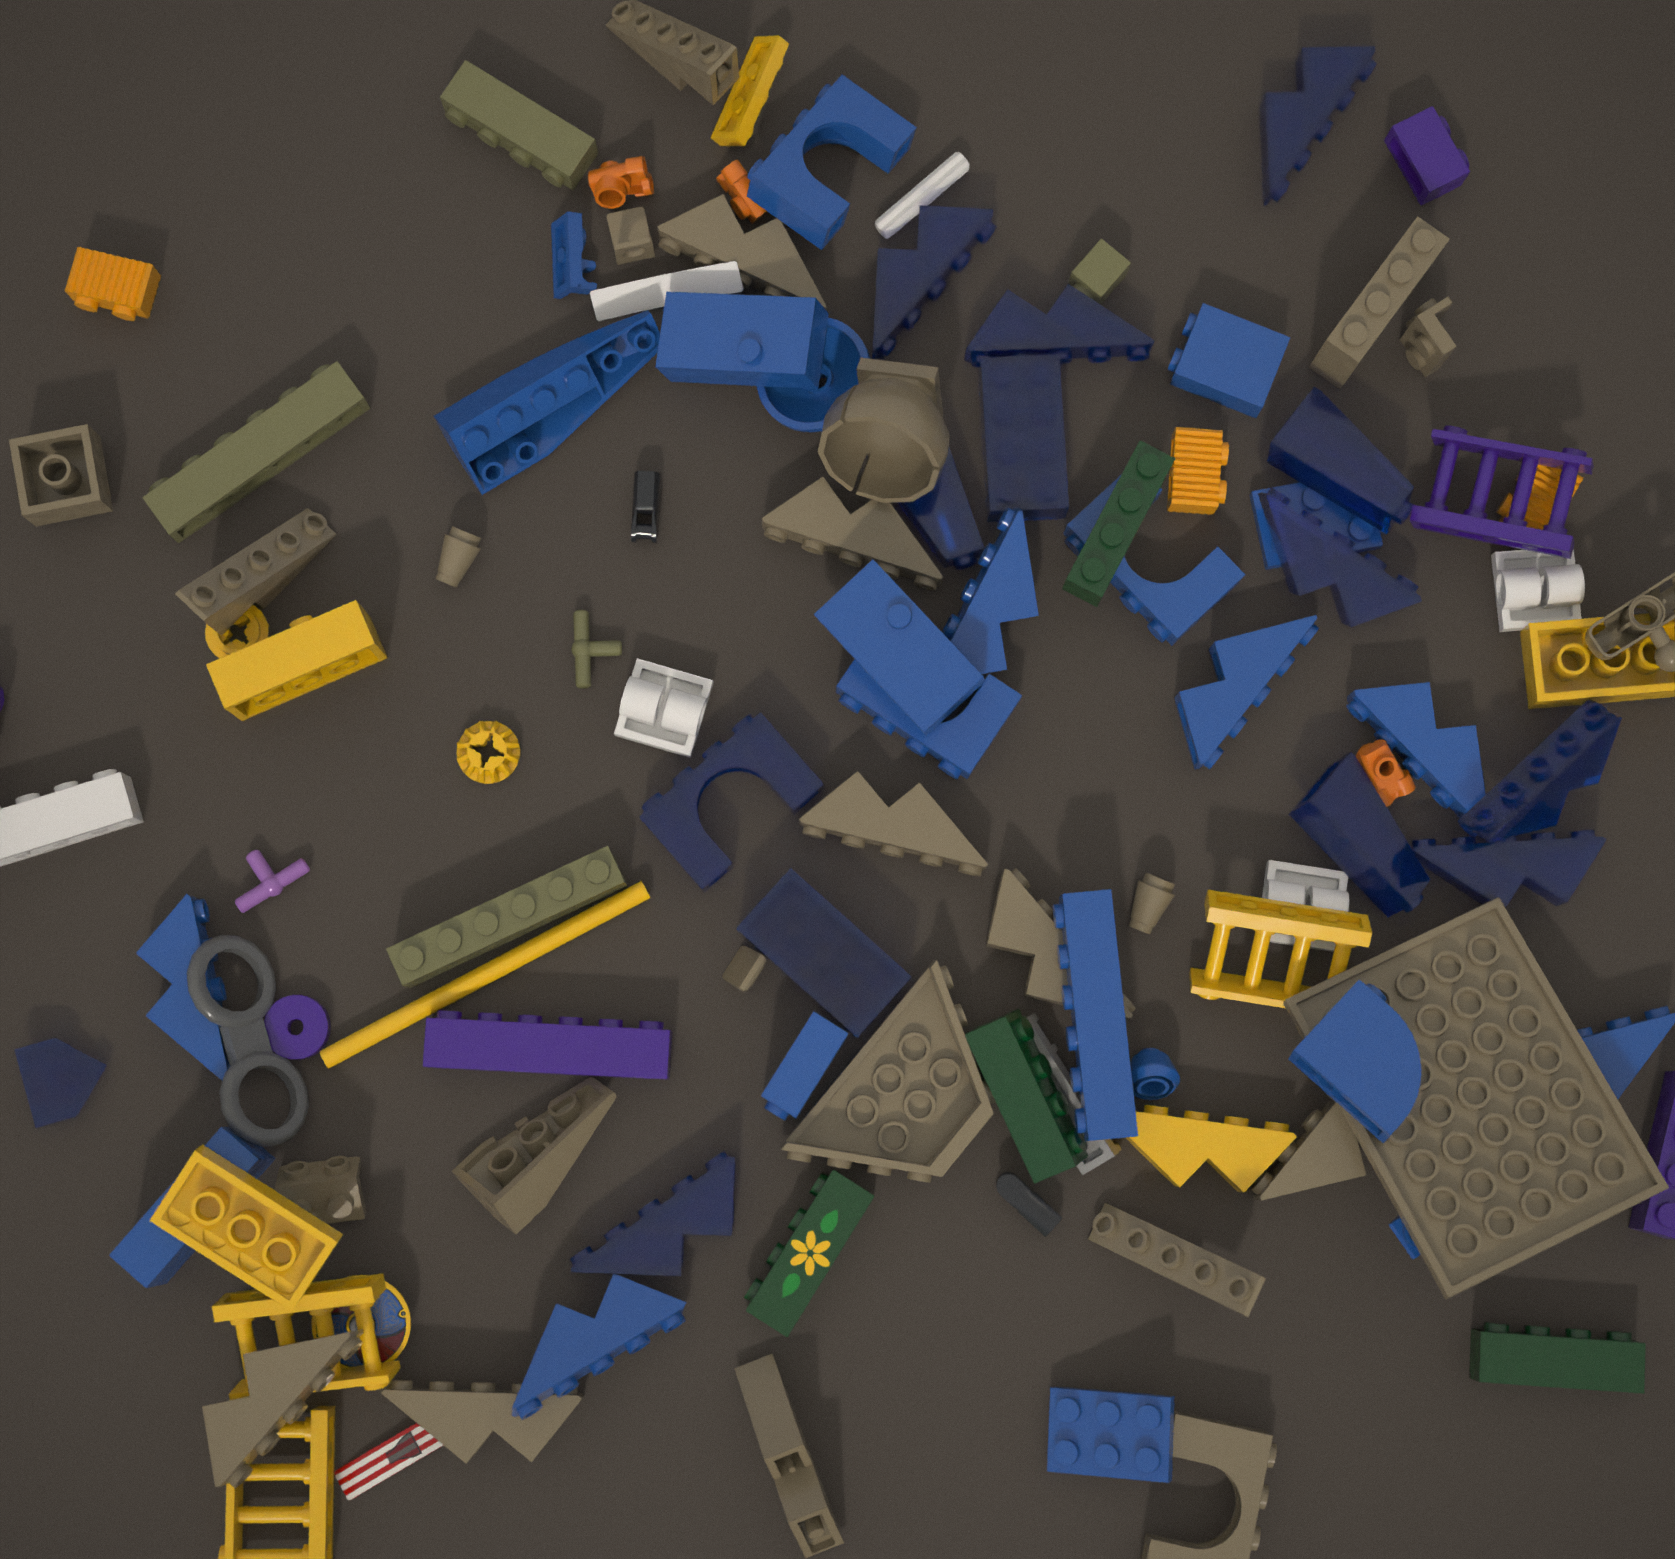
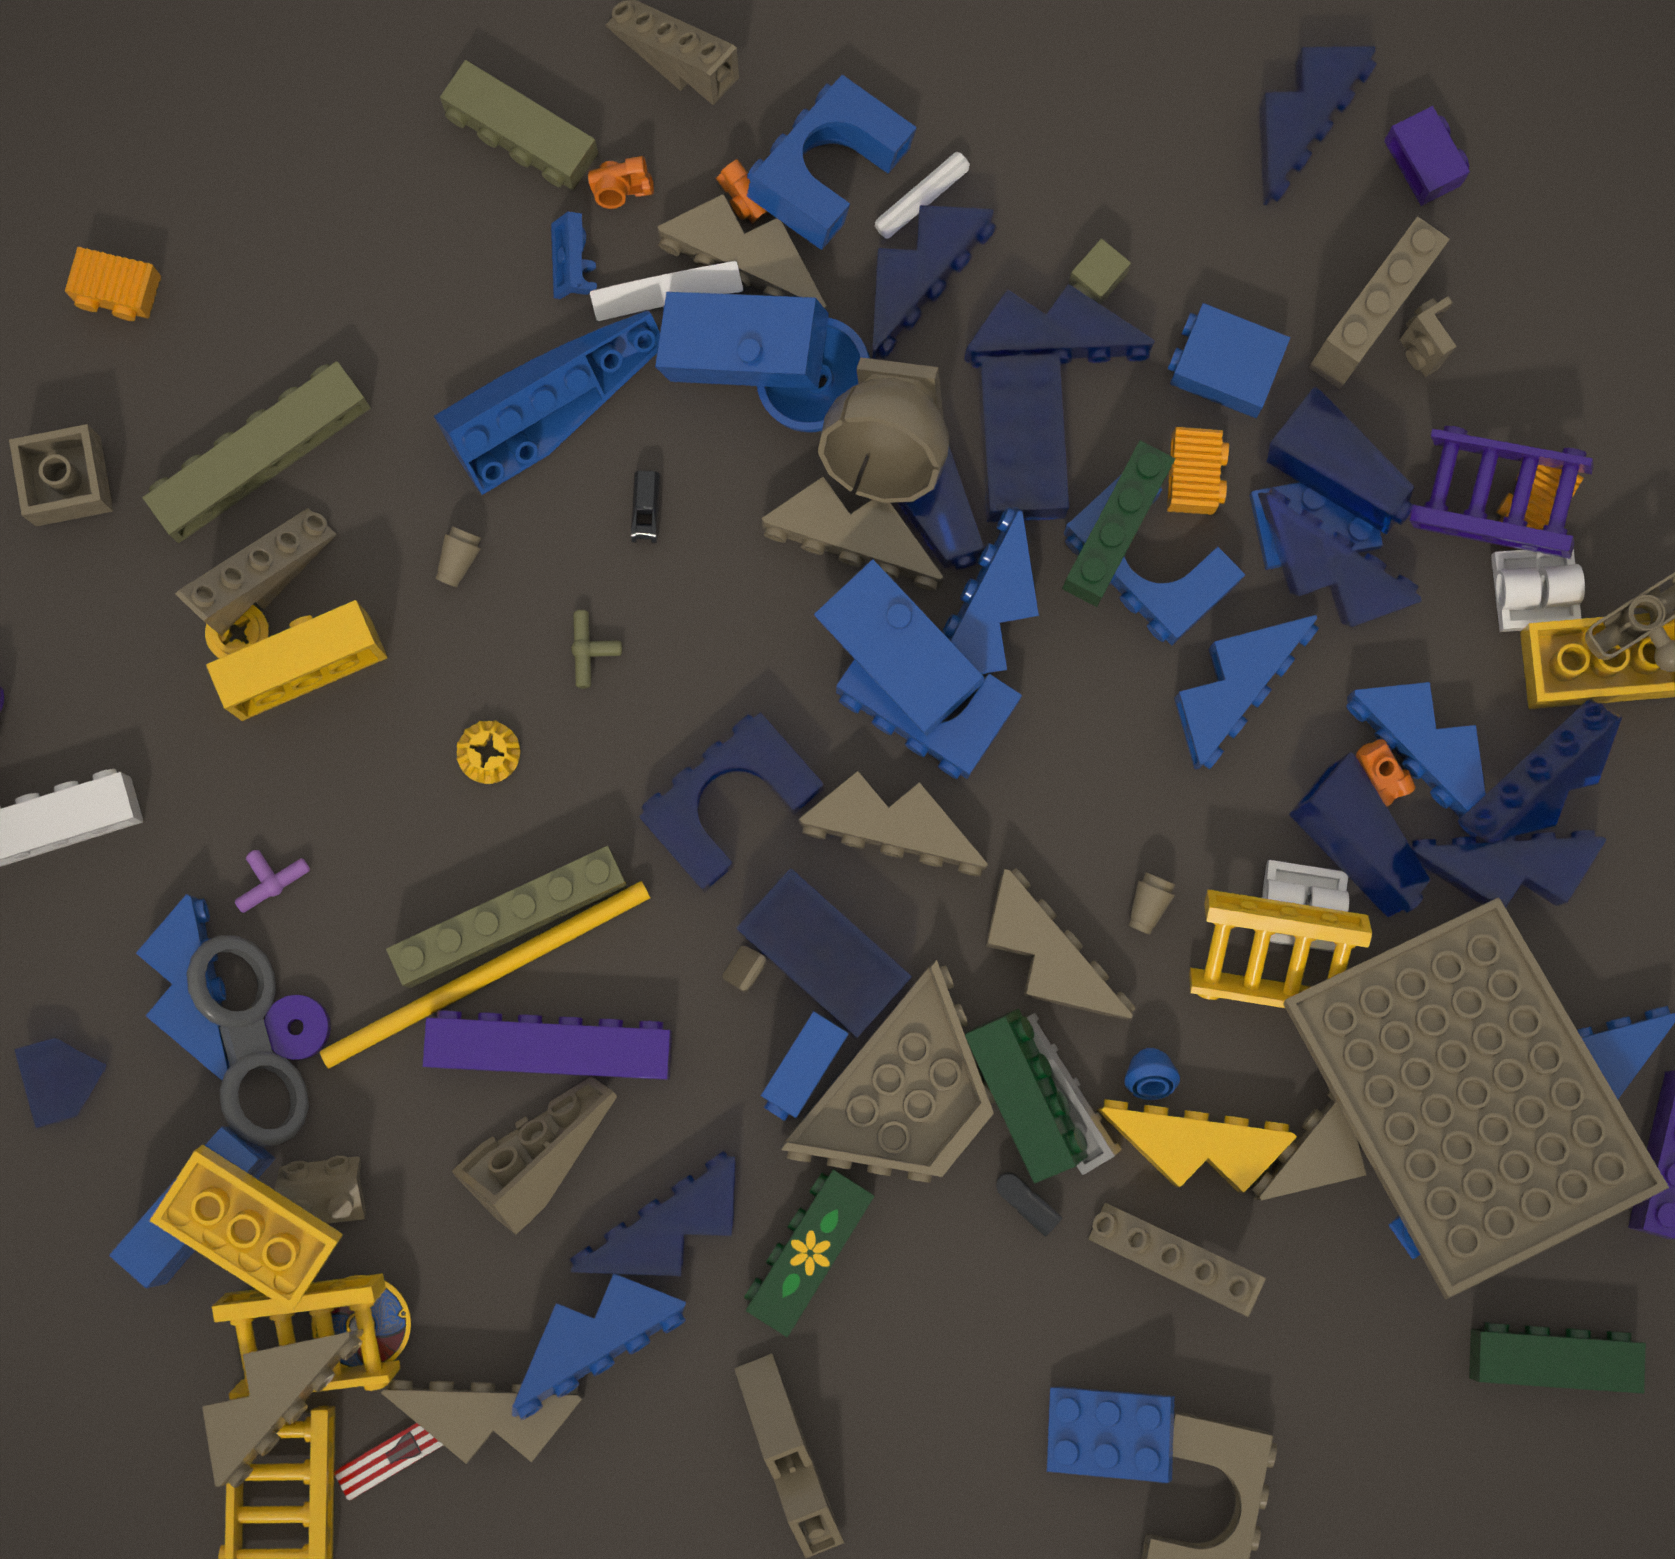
dark tan bracket [607,207,655,265] -> none
white plate [614,658,714,758] -> none
yellow plate [711,35,789,146] -> none
blue brick [1053,889,1138,1141] -> none
blue brick [1288,979,1421,1144] -> none

